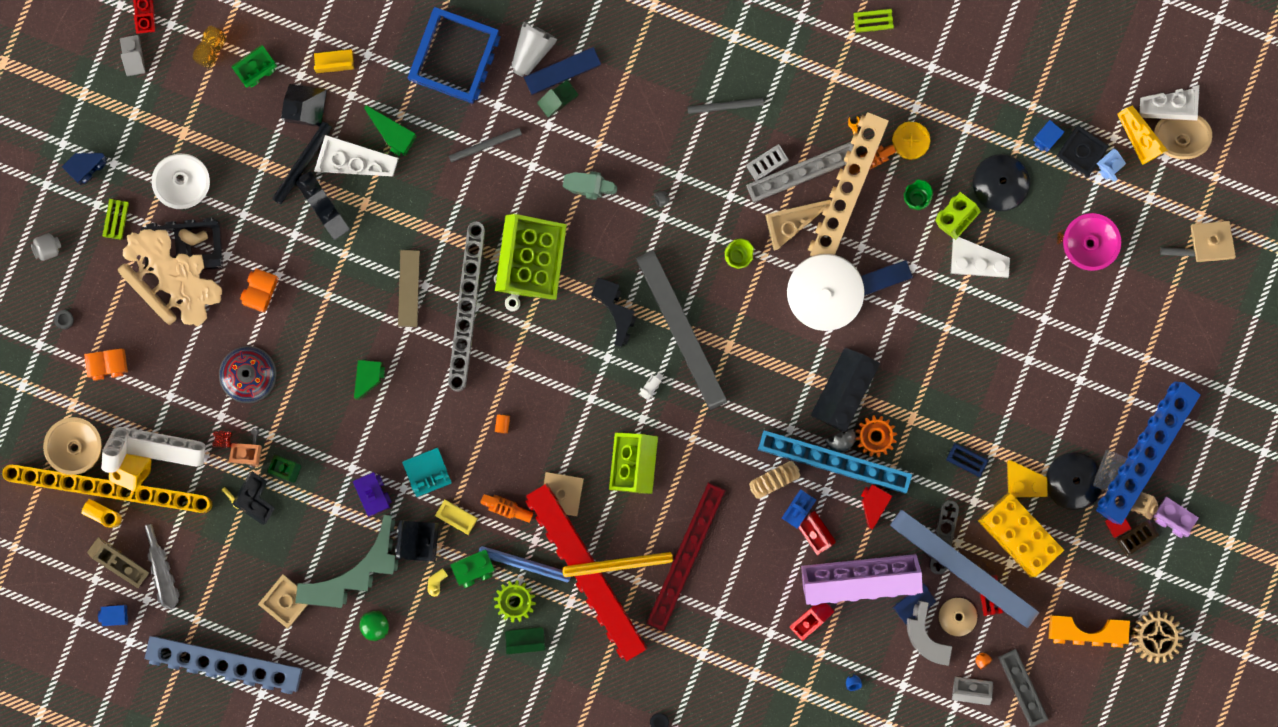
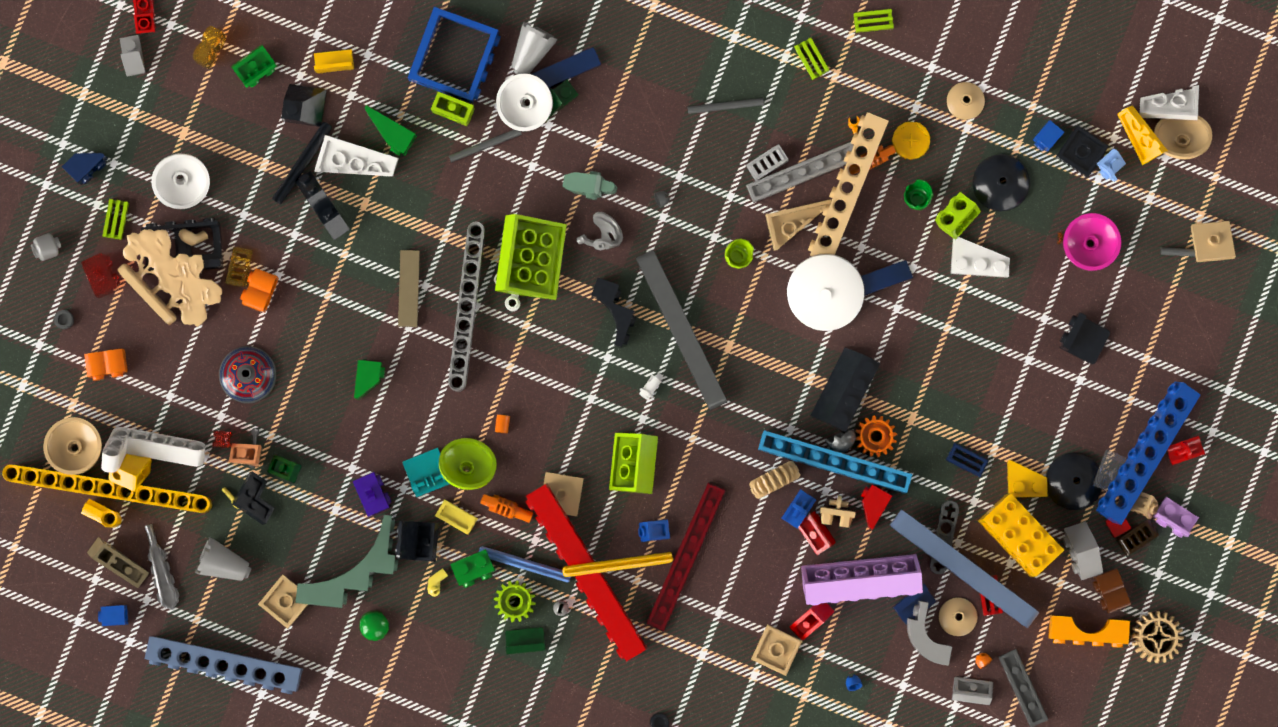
none -> clear red brick [81,252,121,298]
none -> light grey cone [195,537,251,581]
none -> clear yellow slope [225,247,253,288]
none -> lime brick [431,92,475,127]
none -> lime dish [439,438,497,490]
none -> white dish [496,74,553,131]
none -> light grey hinge [553,601,569,616]
none -> light grey helmet [577,212,623,251]
none -> blue bracket [638,520,670,542]
none -> tan plate [751,624,802,676]
none -> lime tile [794,37,829,80]
none -> tan hips [819,495,856,528]
none -> tan dish [947,82,985,120]
none -> black bracket [1059,312,1110,364]
none -> light grey brick [1063,521,1103,581]
none -> reddish brown brick [1092,569,1131,613]
none -> red hips [1167,436,1205,465]

